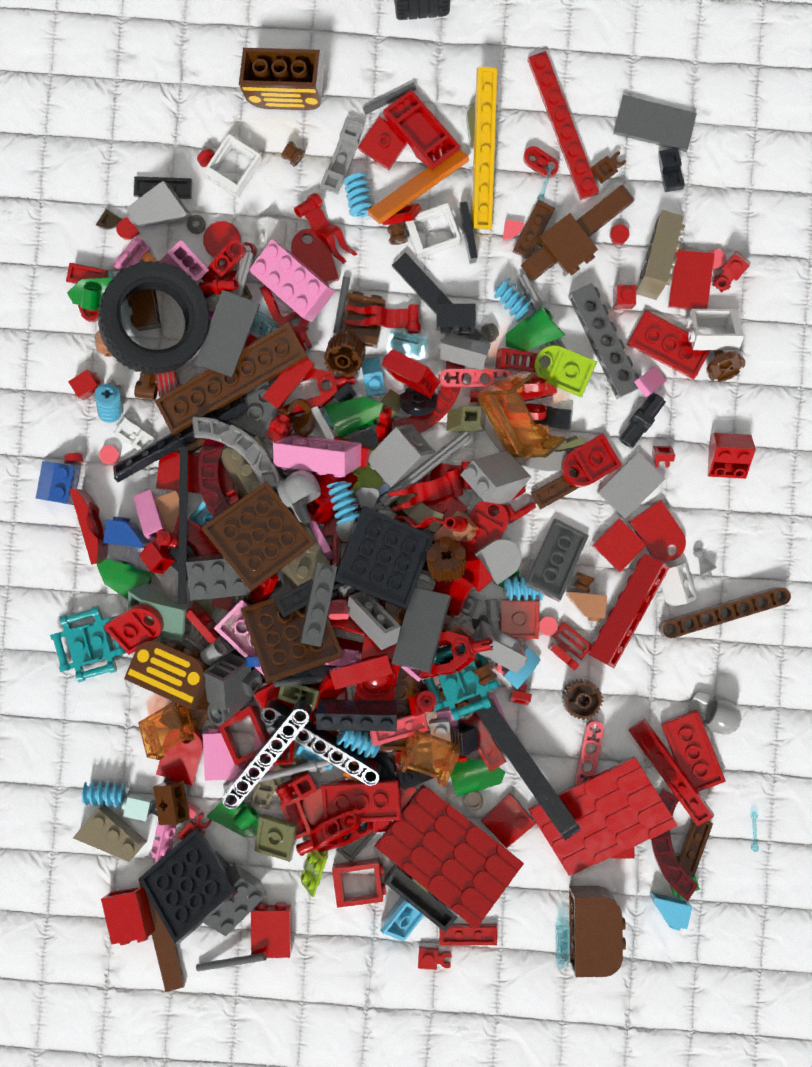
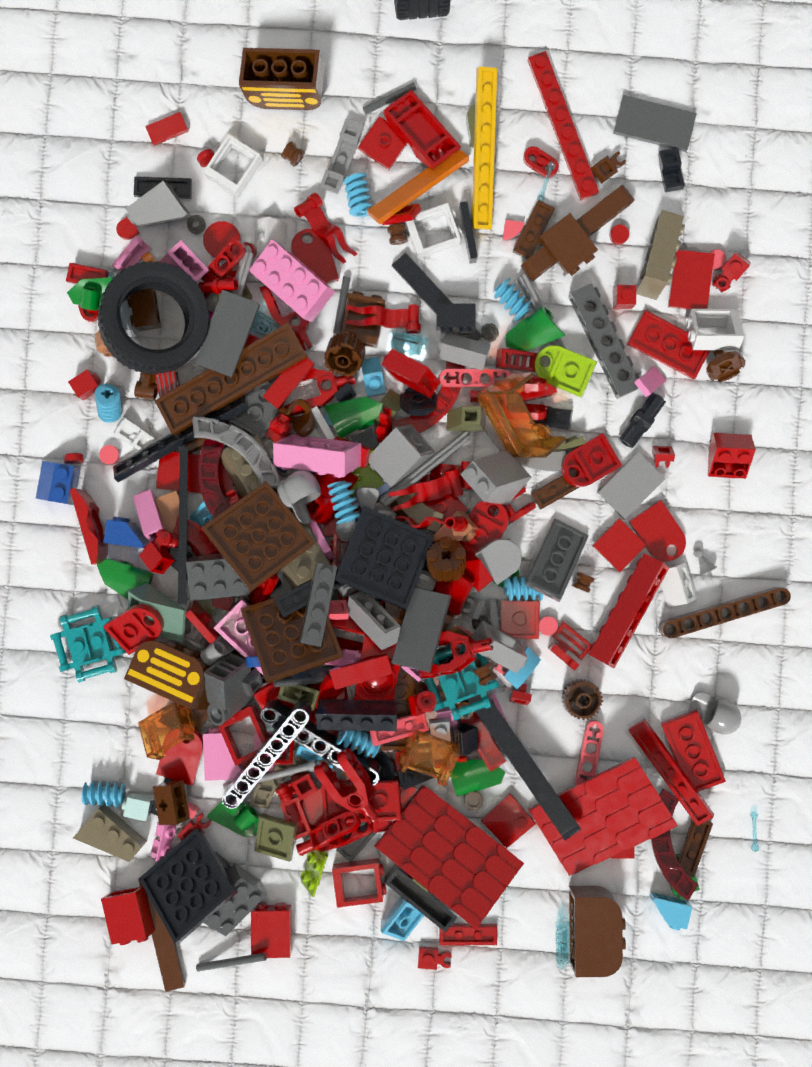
dark brown tile [96,209,123,229] -> none
nougat slope [566,591,607,622] -> none
none -> red tile [145,112,189,146]
none -> red piece [314,748,379,824]

